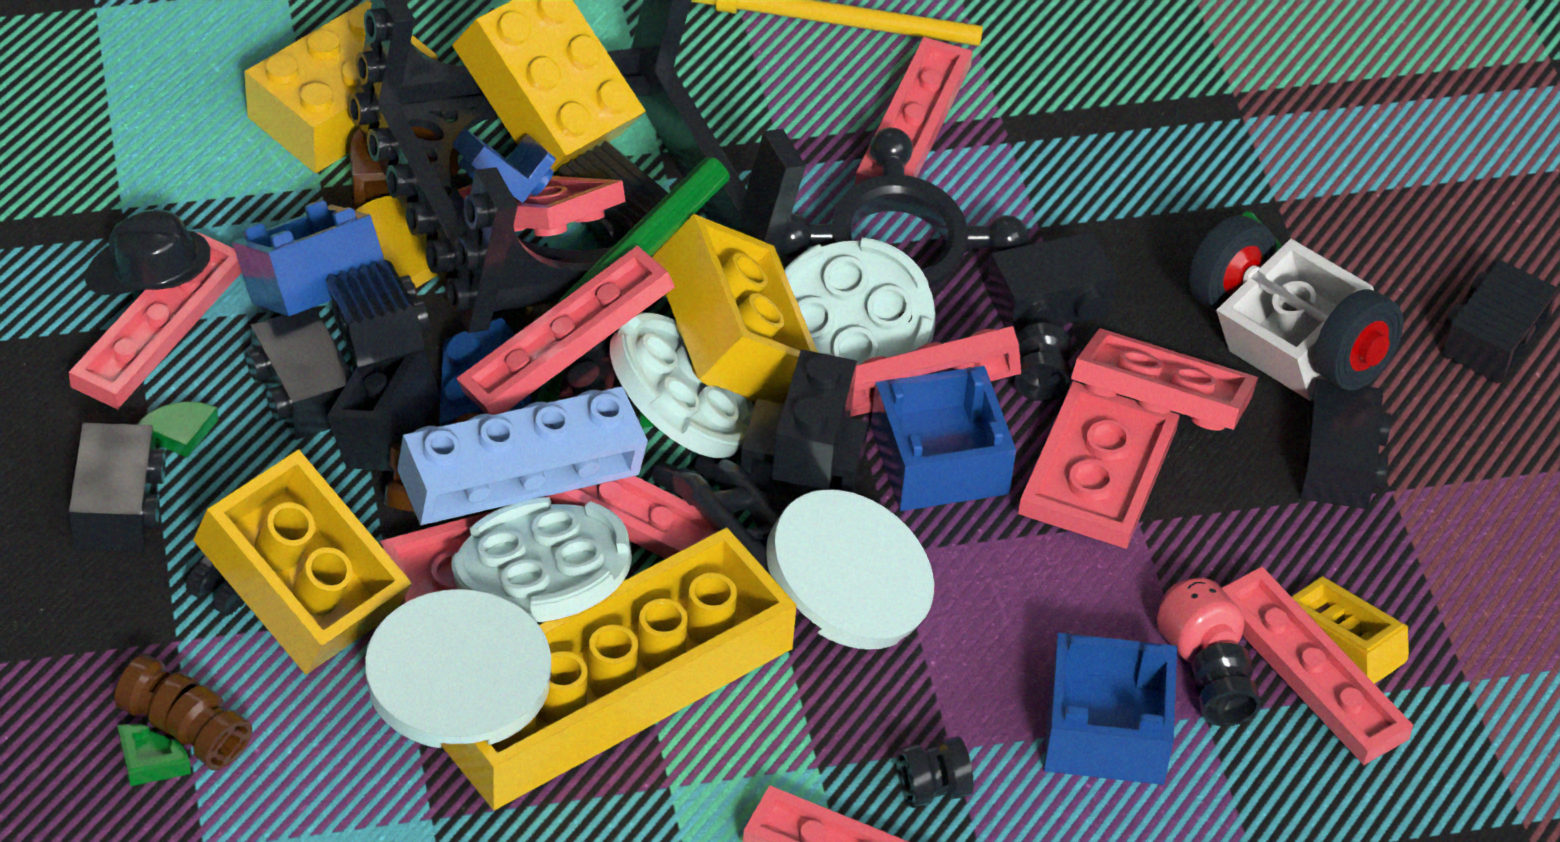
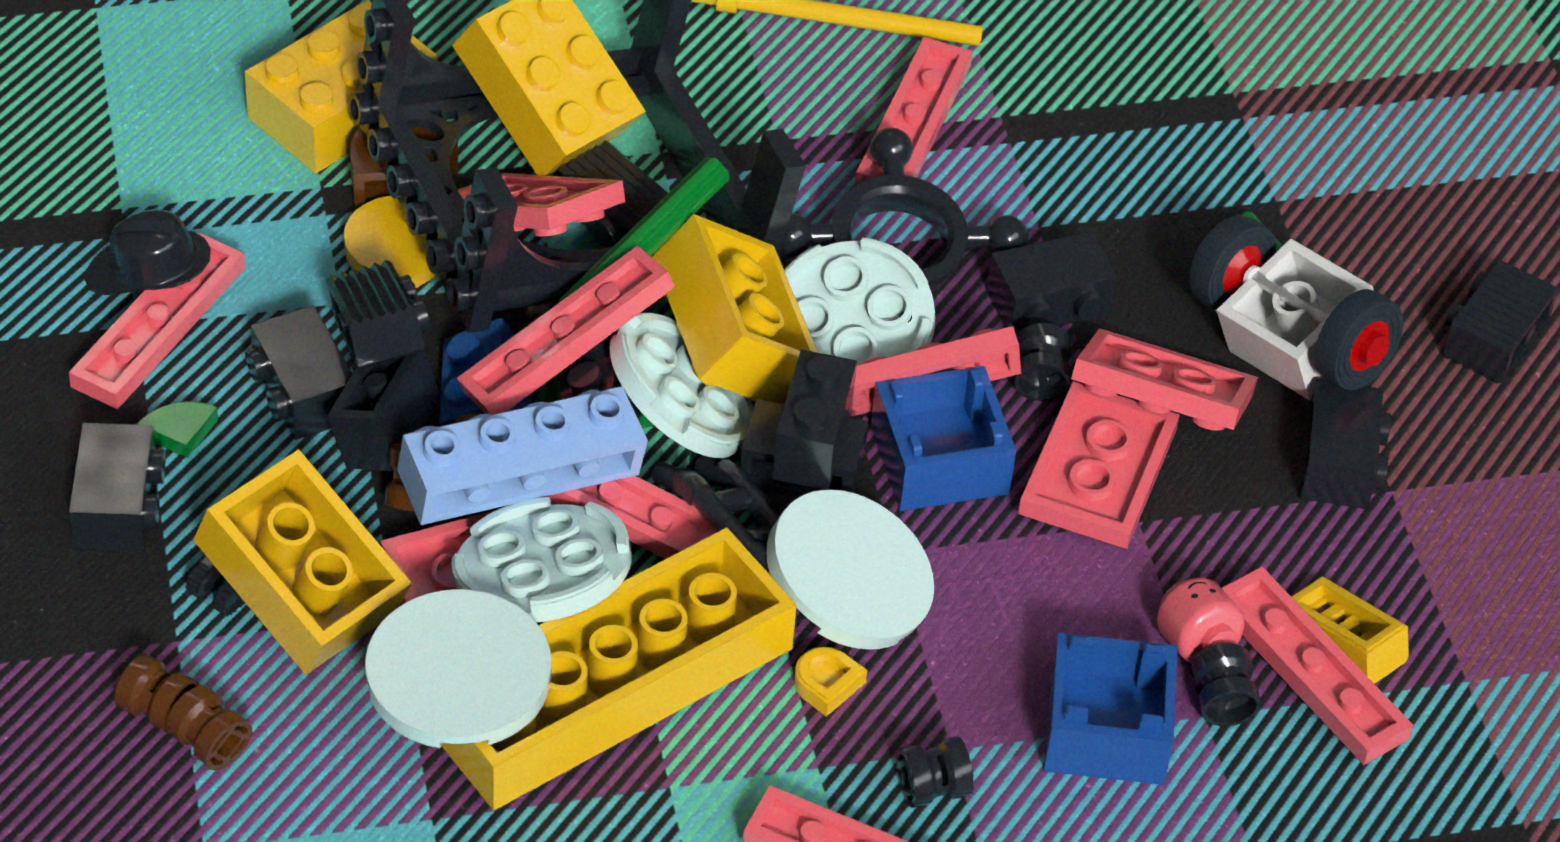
green tile [118,724,191,786] -> none
blue container [232,200,384,317] -> none
blue bracket [452,127,556,203] -> none
none -> yellow tile [794,647,867,717]

